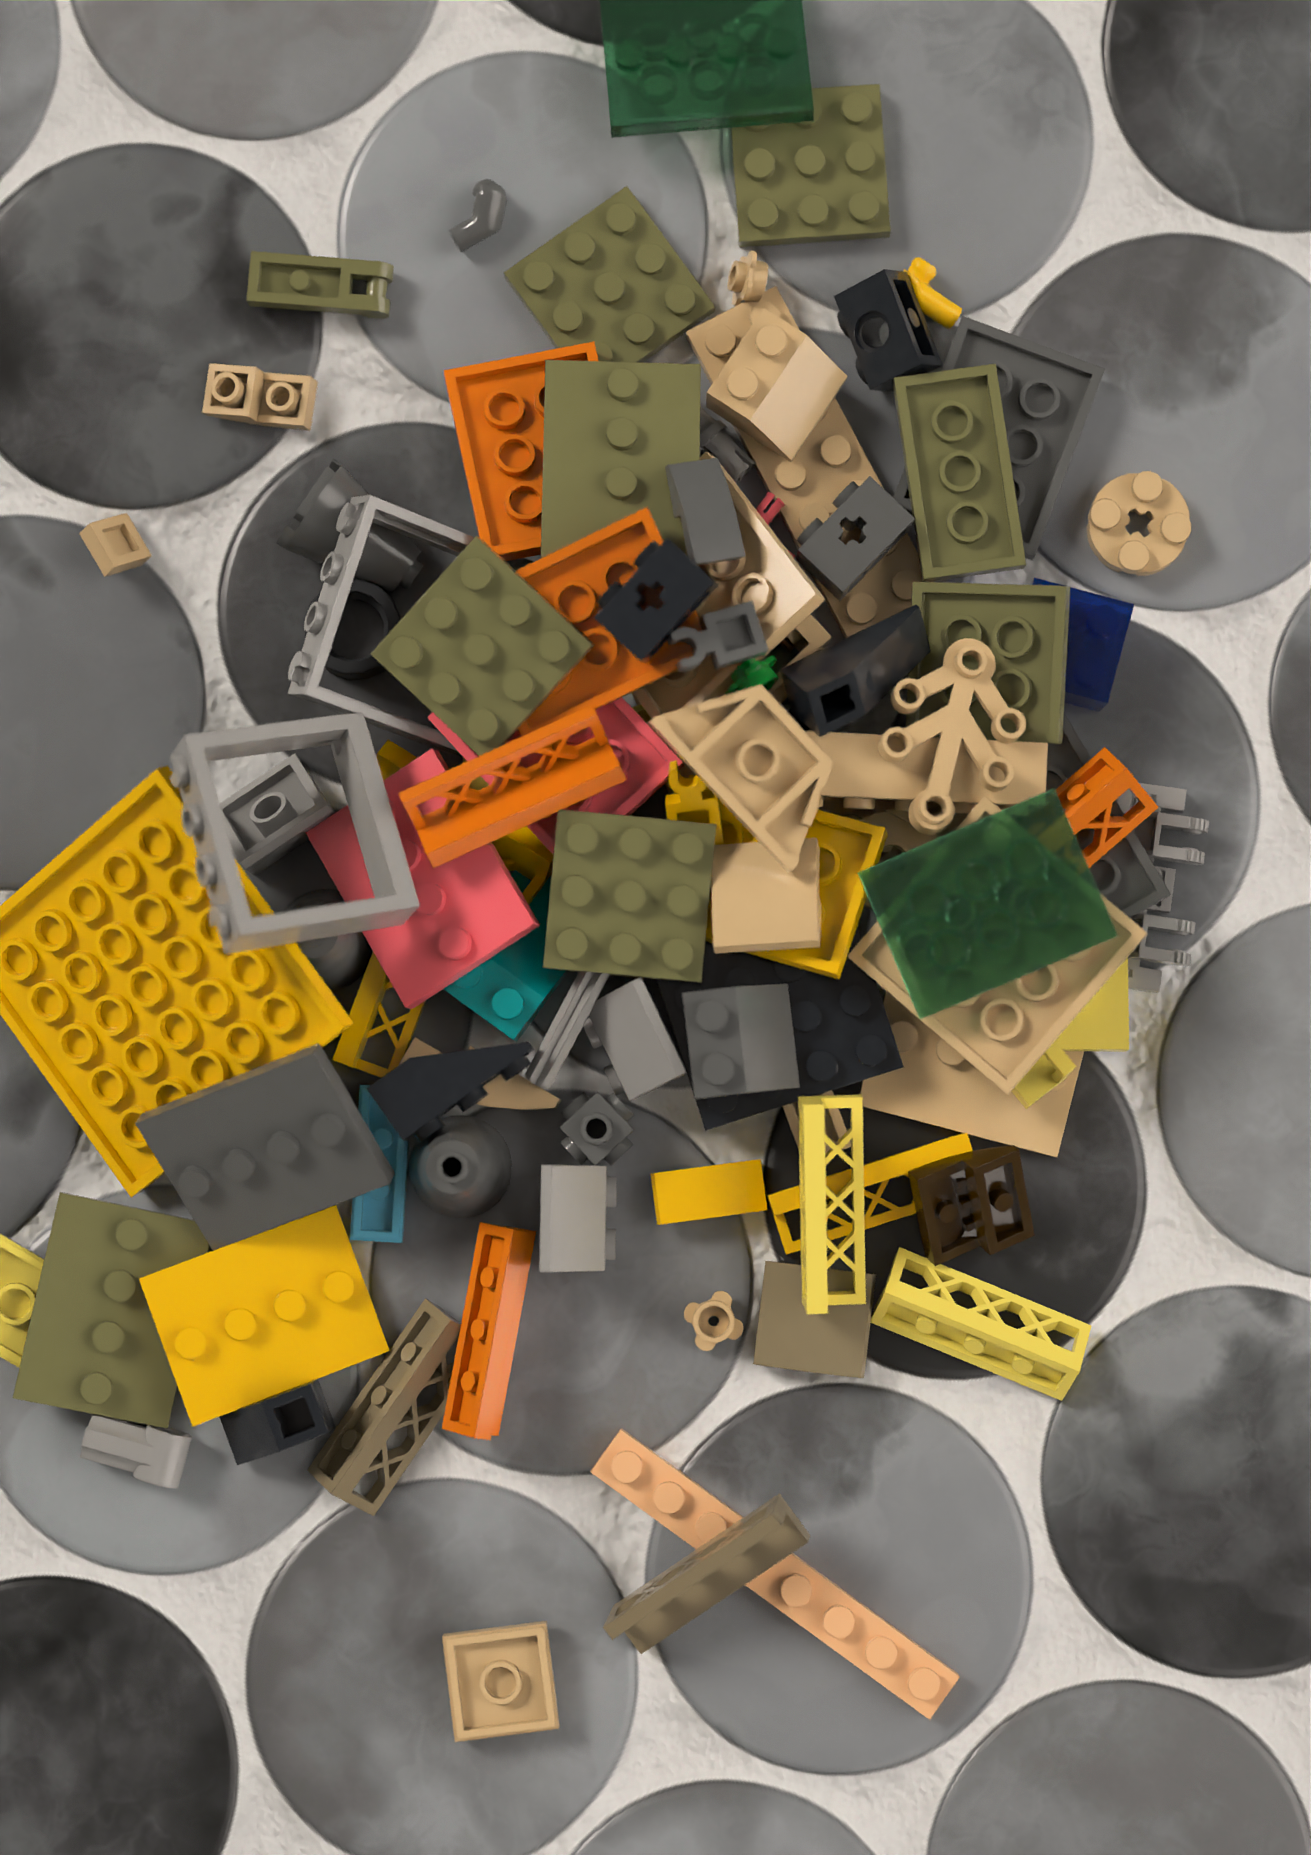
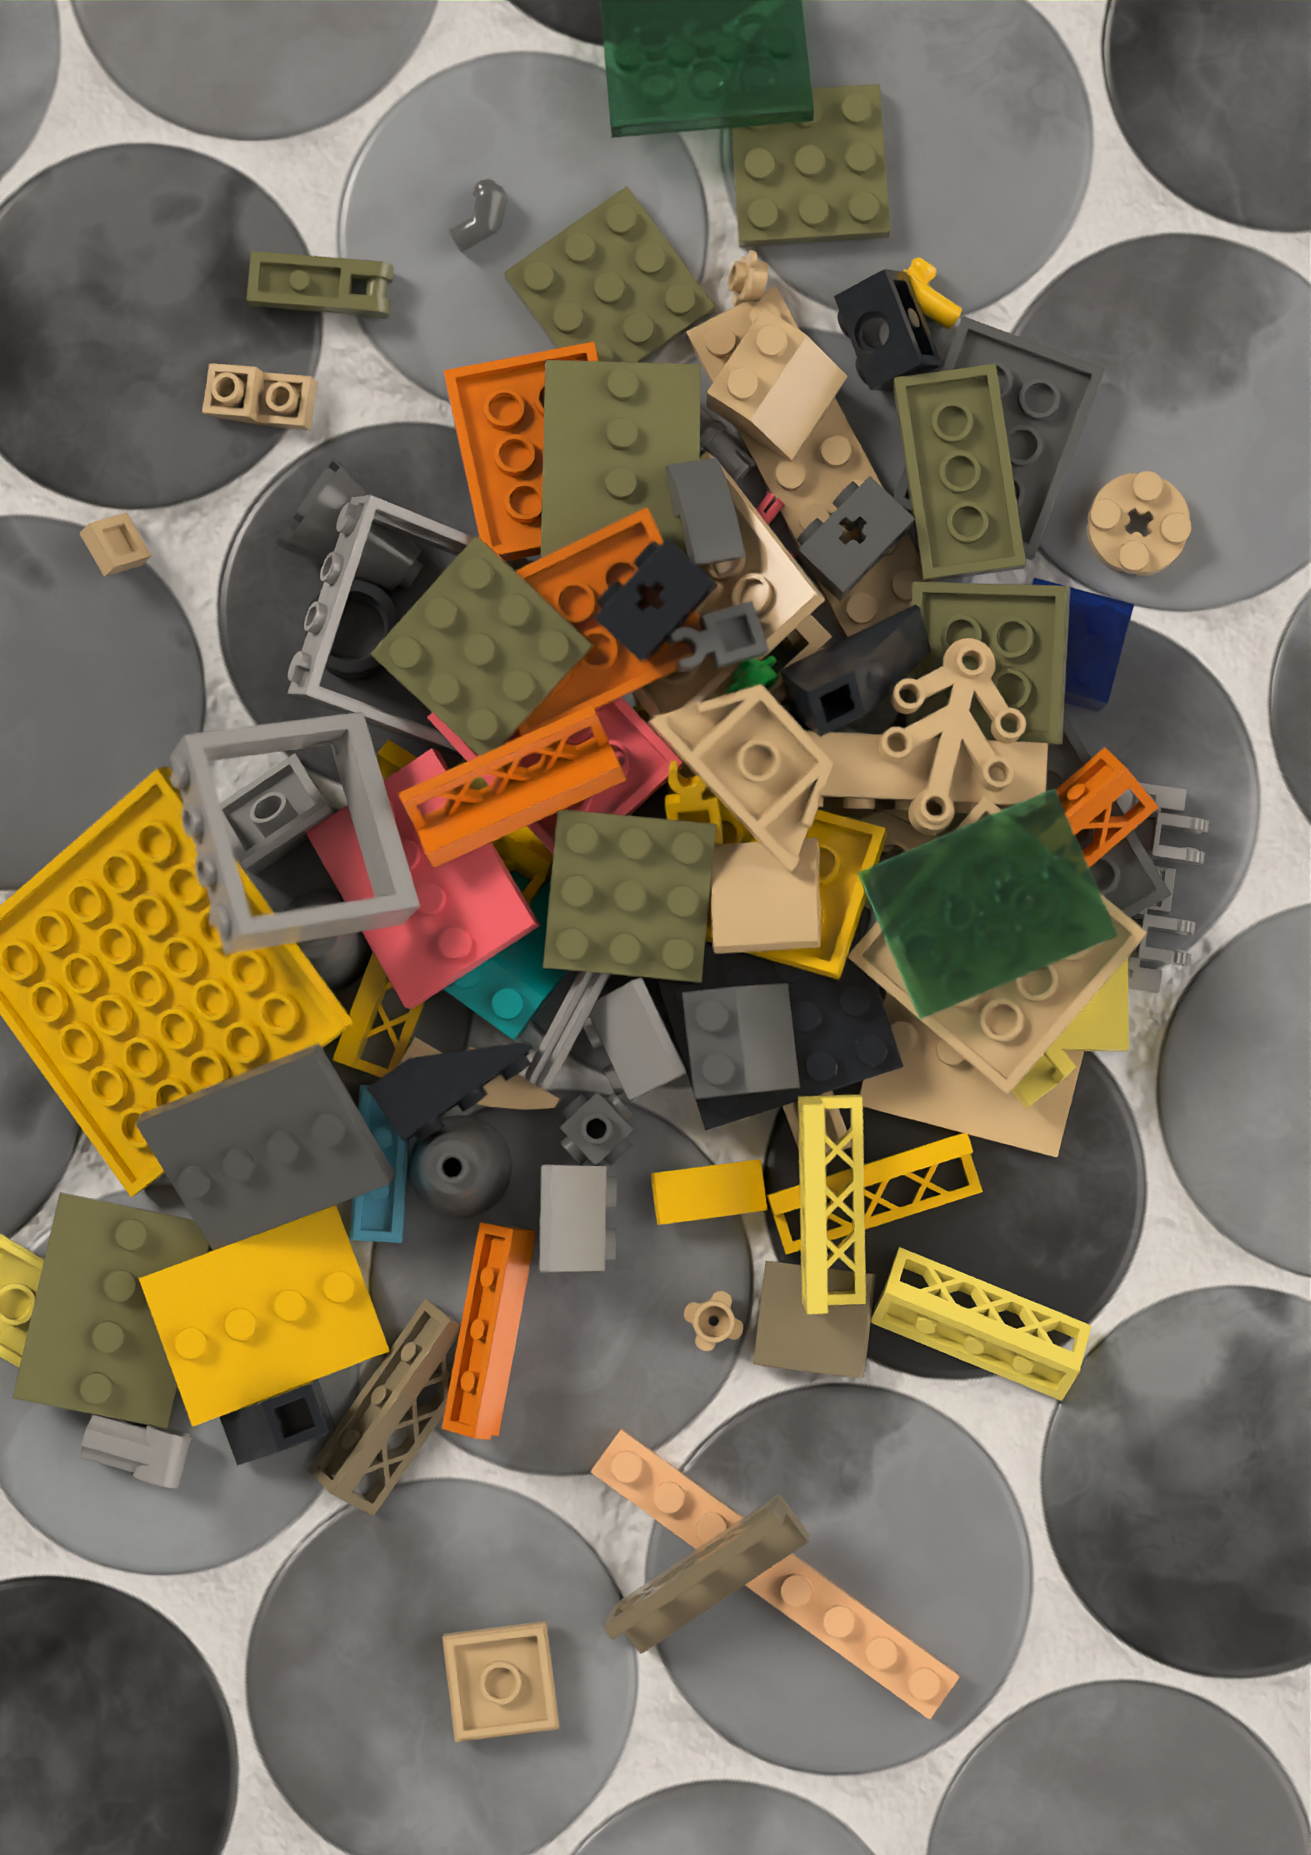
dark brown slope [908,1145,1035,1266] -> none

